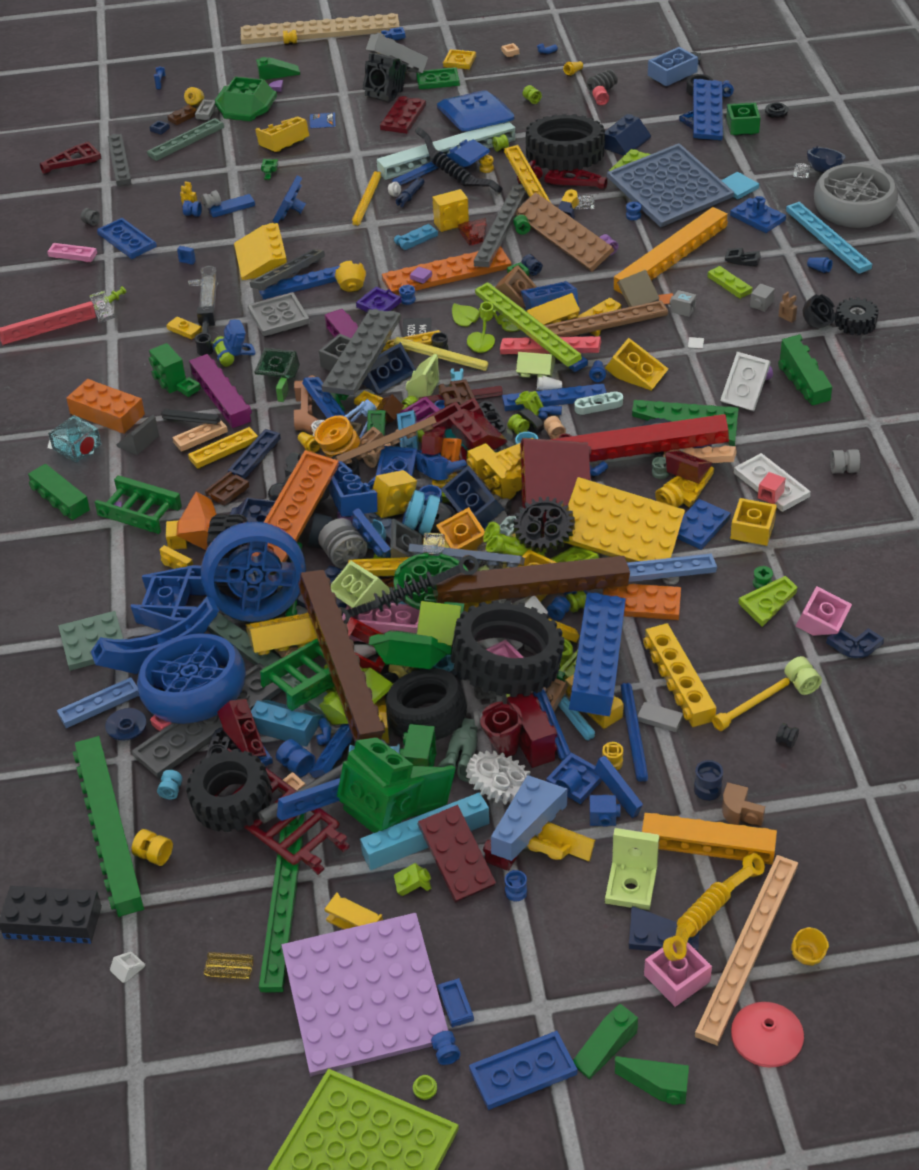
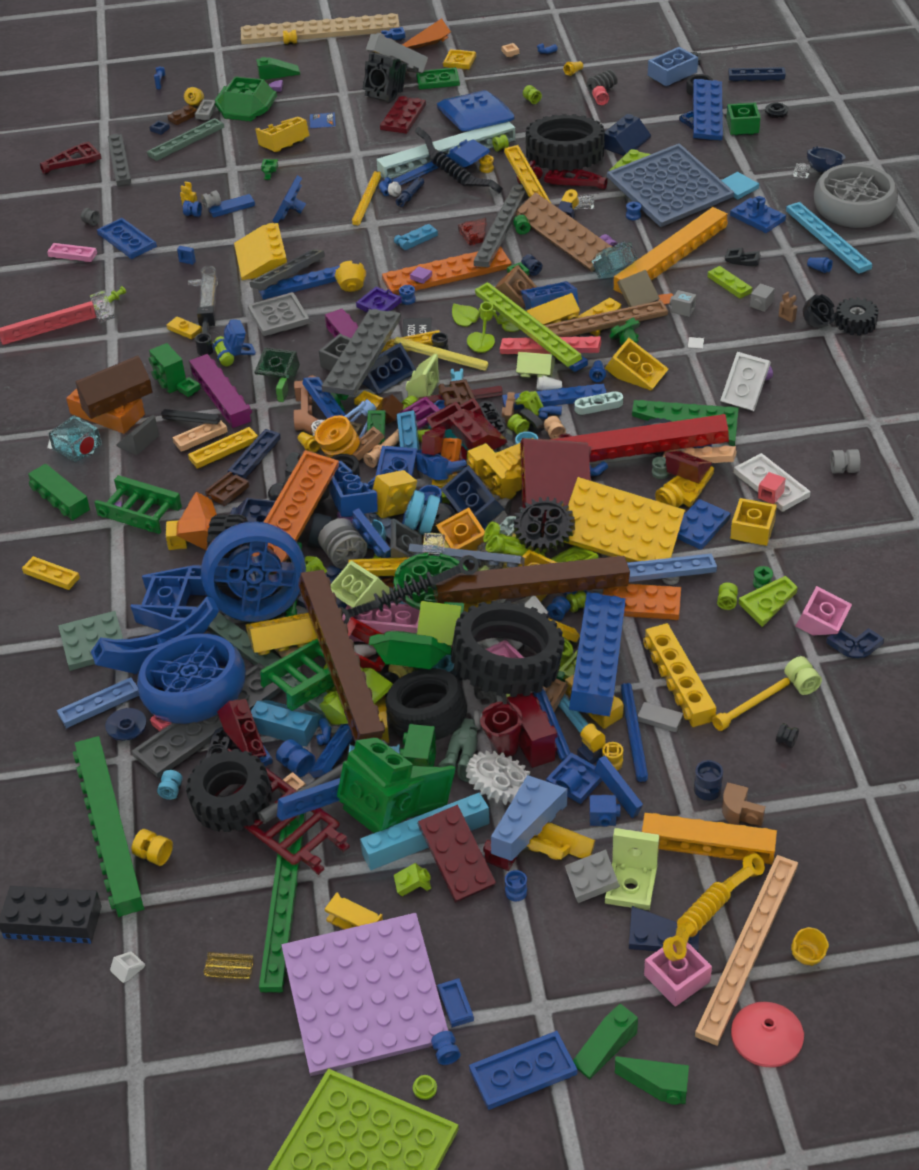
yellow plate [159,545,193,569] -> none
medium nougat plate [334,416,437,465] -> none
yellow brick [432,189,469,232] -> none
blue cone [722,80,734,97] -> none
green wedge [778,334,832,406] -> none
none -> yellow plate [22,556,80,590]
none -> reddish brown slope [75,355,153,419]
none -> lime bracket [305,556,327,573]
none -> blue arm [379,177,392,196]
none -> orange wedge [402,18,451,49]
none -> medium nougat plate [502,392,515,425]
none -> light grey plate [565,850,620,903]
none -> yellow leg [577,724,605,764]
none -> clear light blue brick [591,241,638,278]
none -> green plate [609,318,640,345]
none -> lime wheel [717,583,738,610]
none -> dark blue plate [728,67,786,81]

